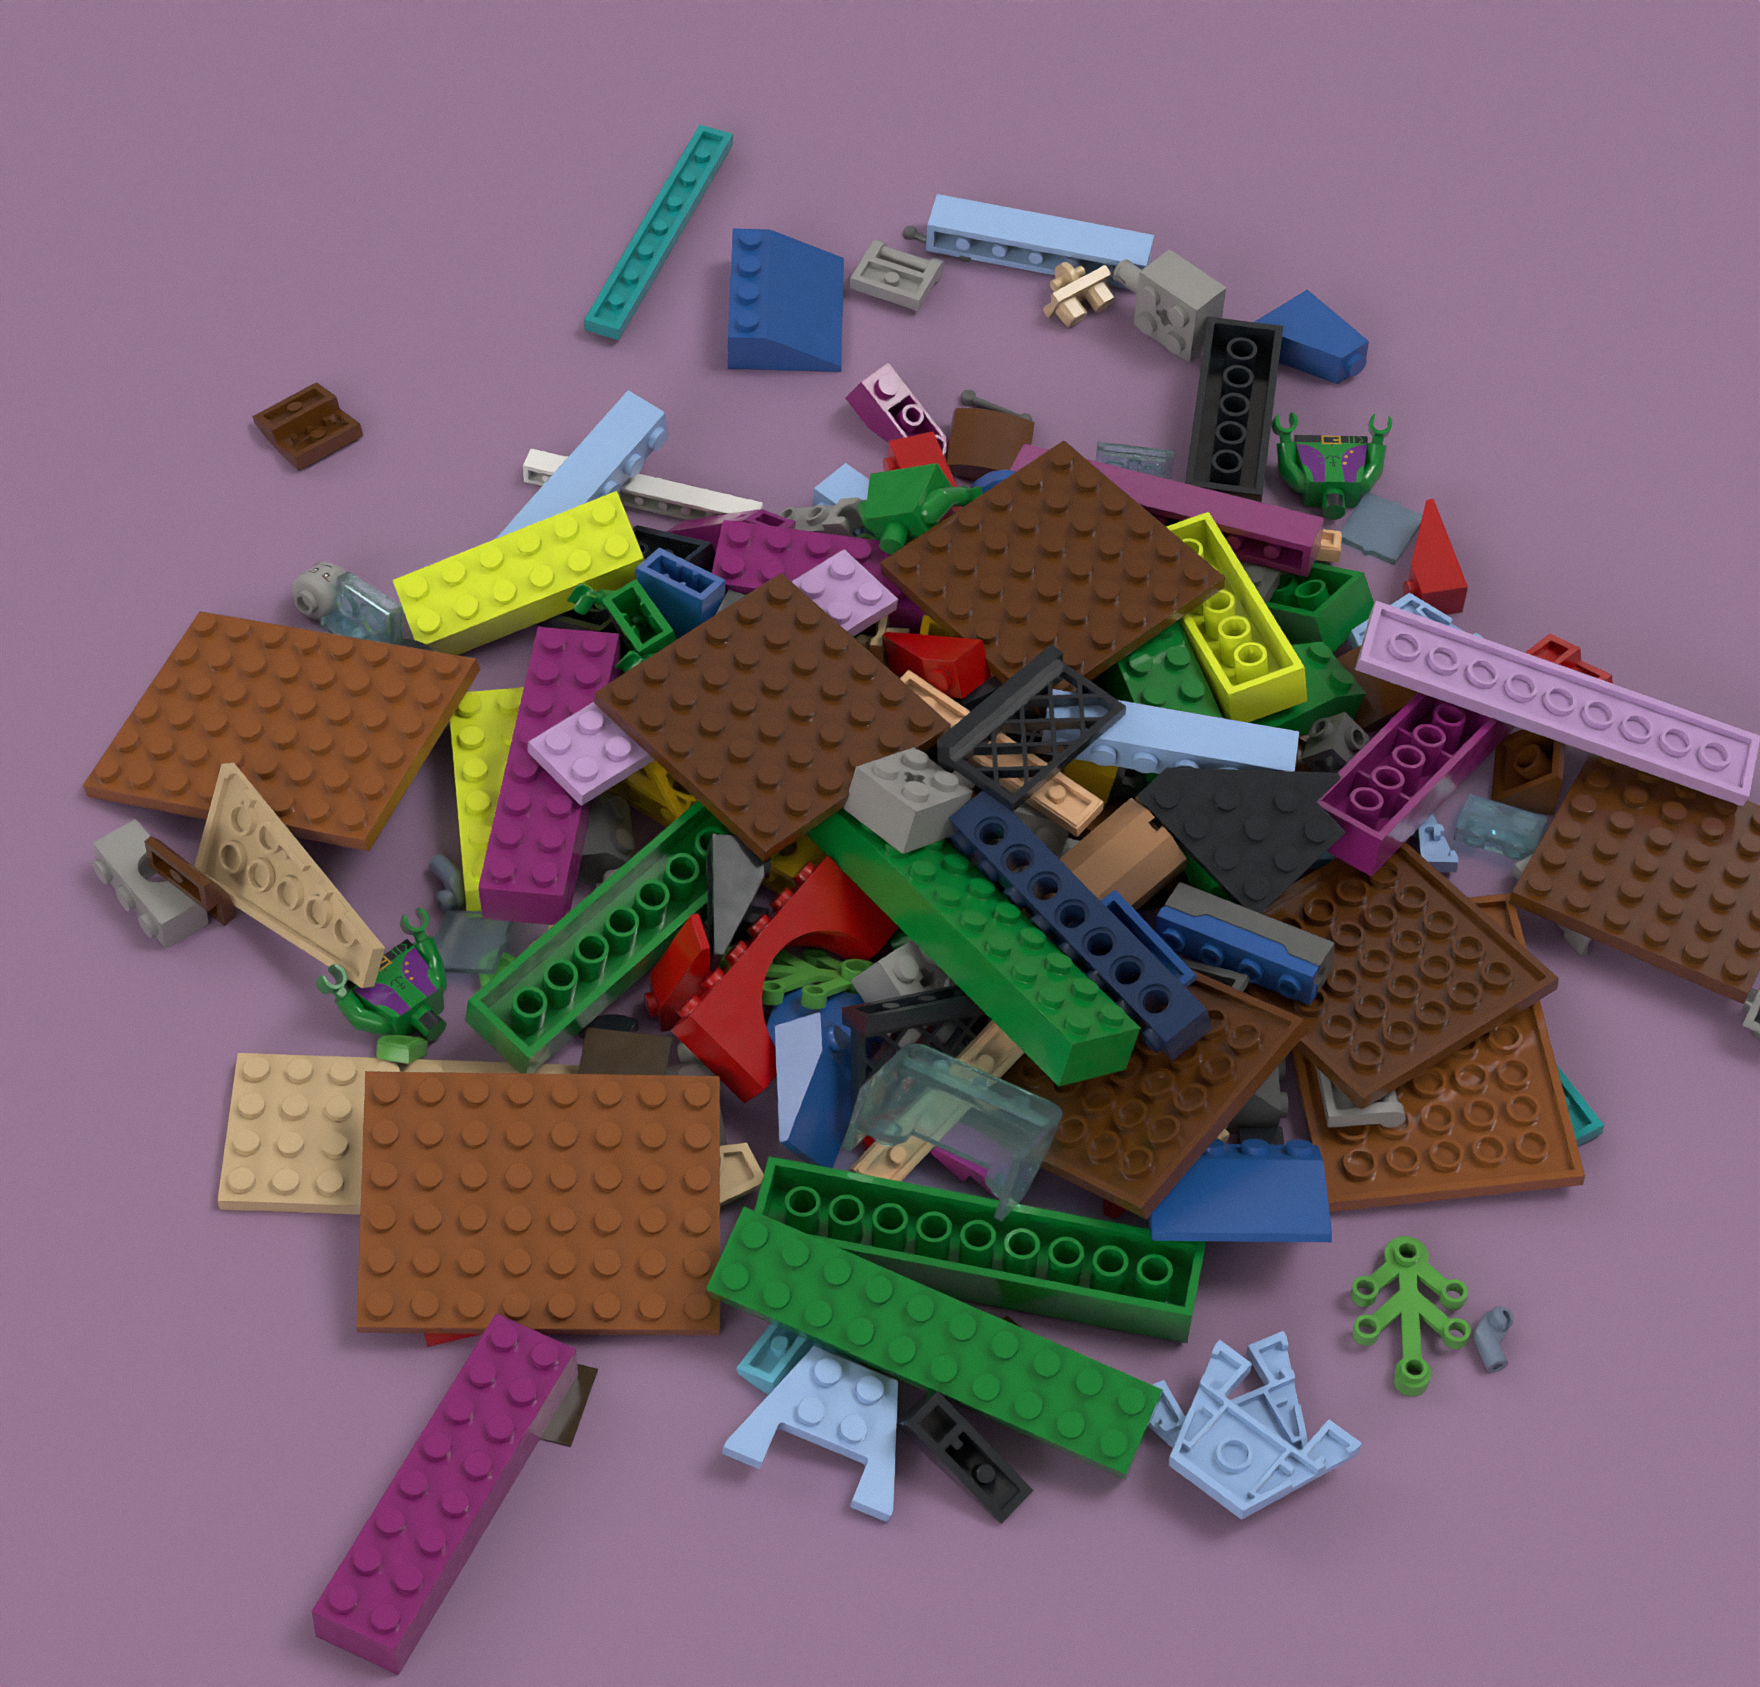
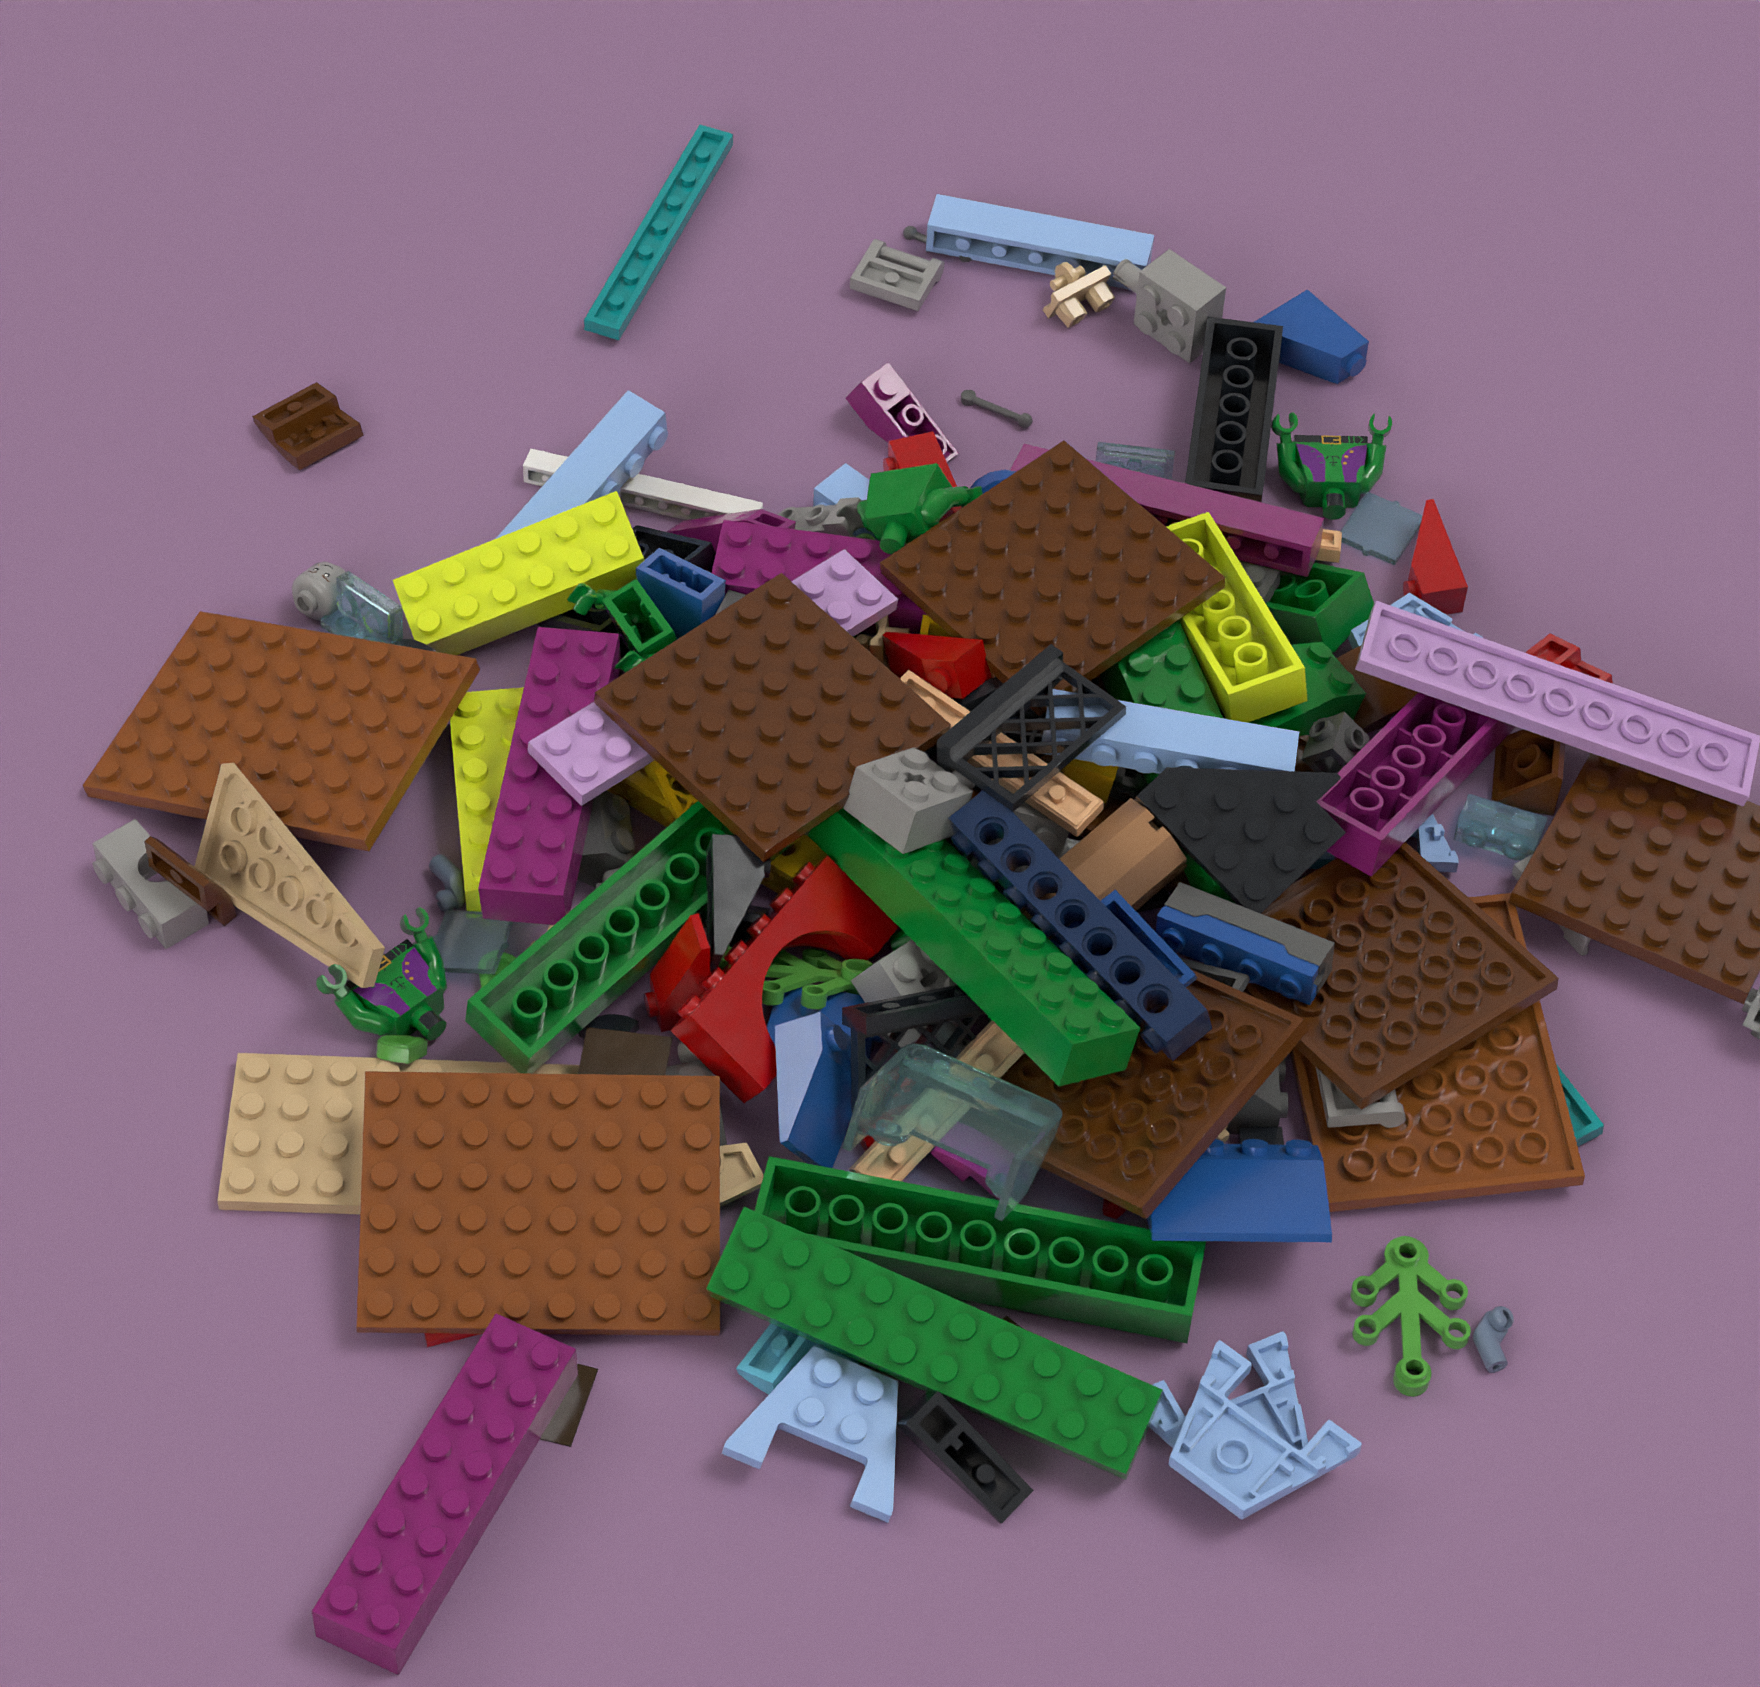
blue slope [728,228,844,372] -> none
reddish brown slope [945,408,1035,481] -> none

